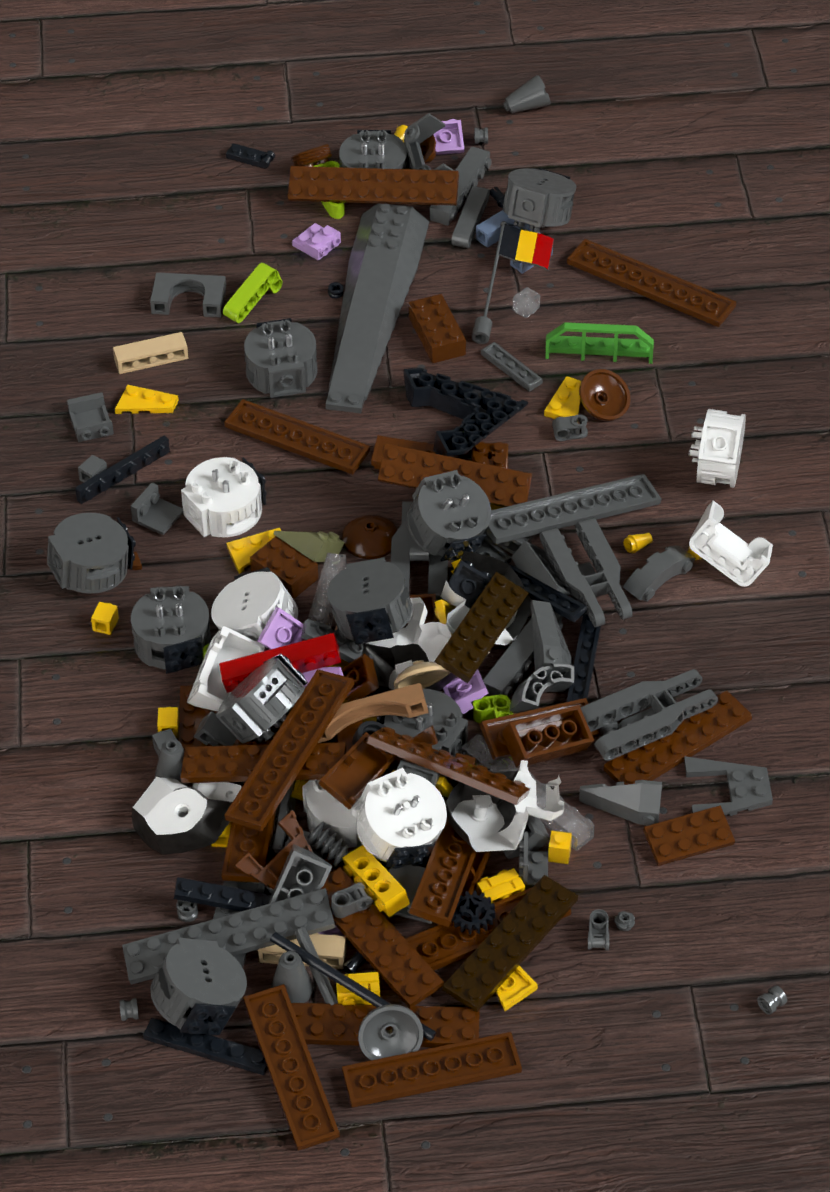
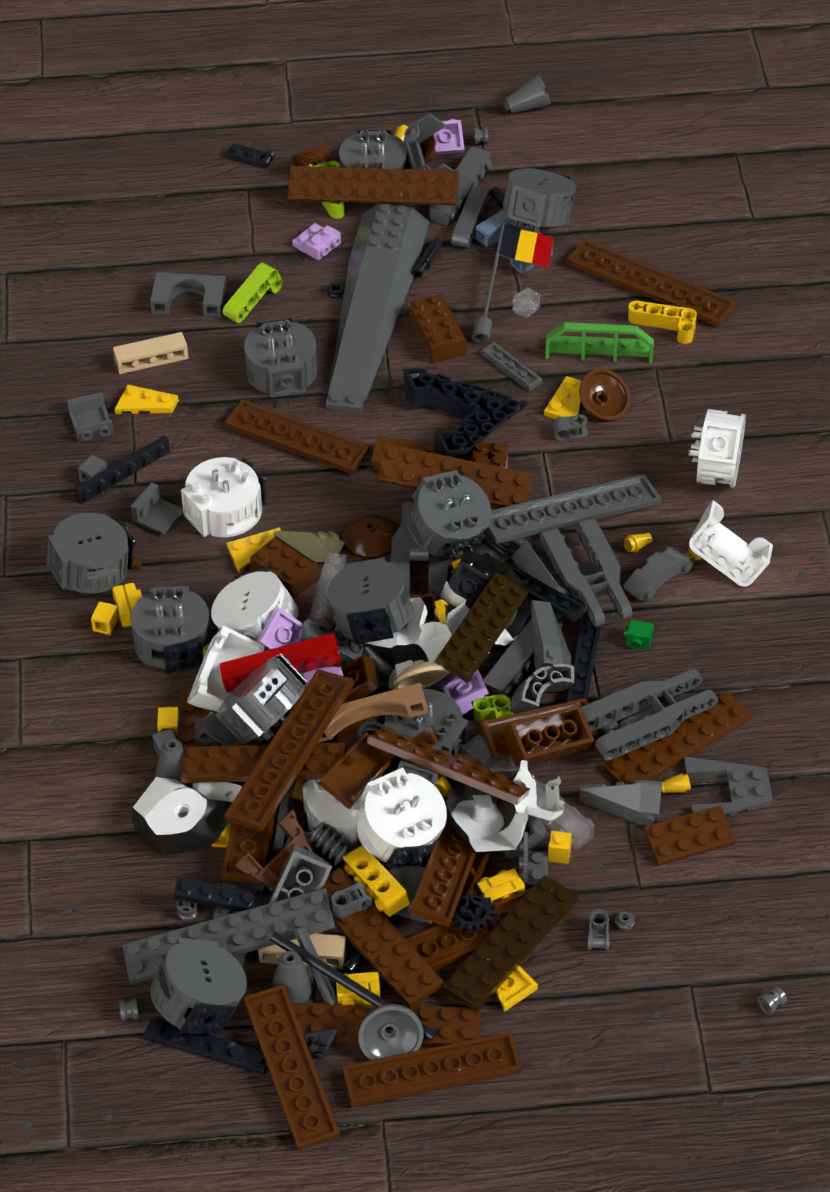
none -> yellow brick [112,583,142,627]
none -> black piece [305,1028,338,1059]
none -> black pin [412,238,443,278]
none -> green brick [624,620,654,651]
none -> yellow beam [628,301,697,344]
none -> yellow cone [662,773,691,794]

